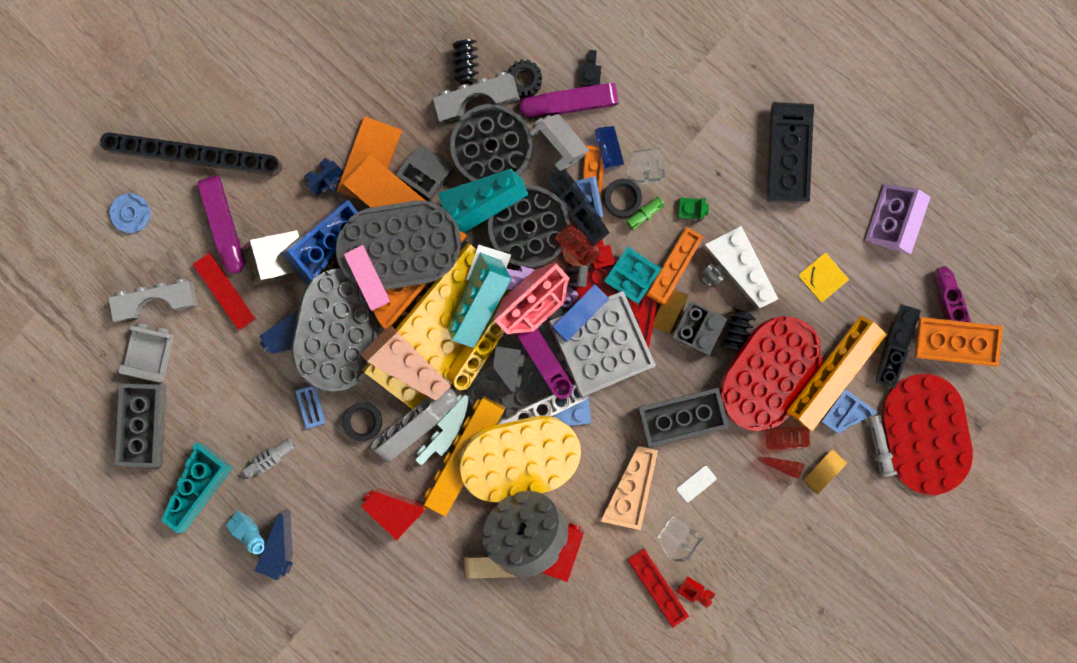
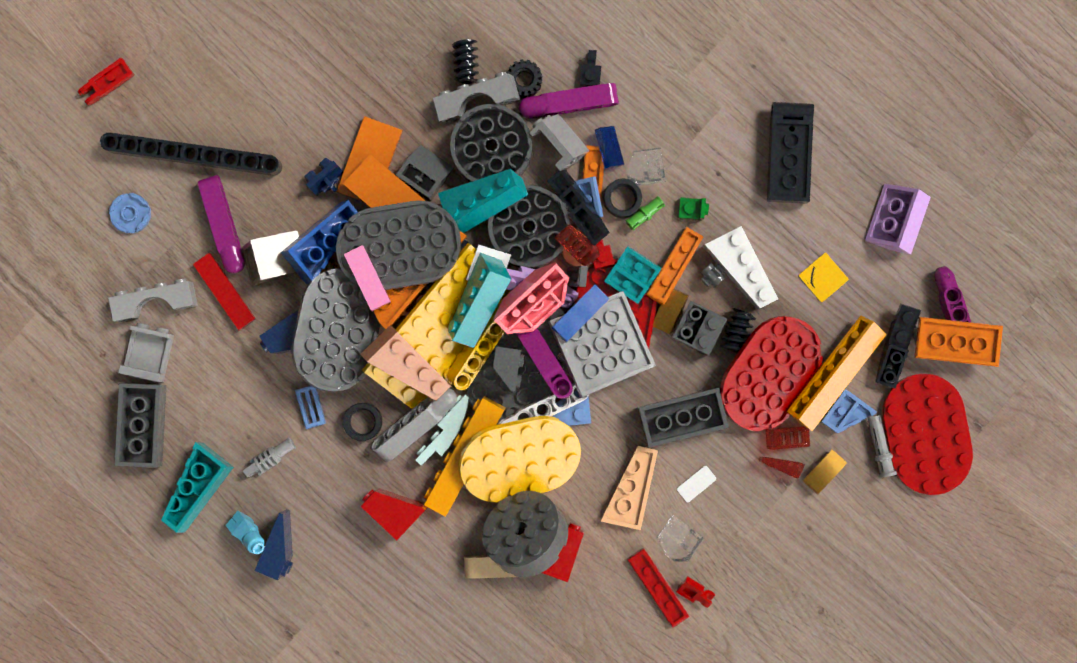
none -> red hinge [77,57,135,106]

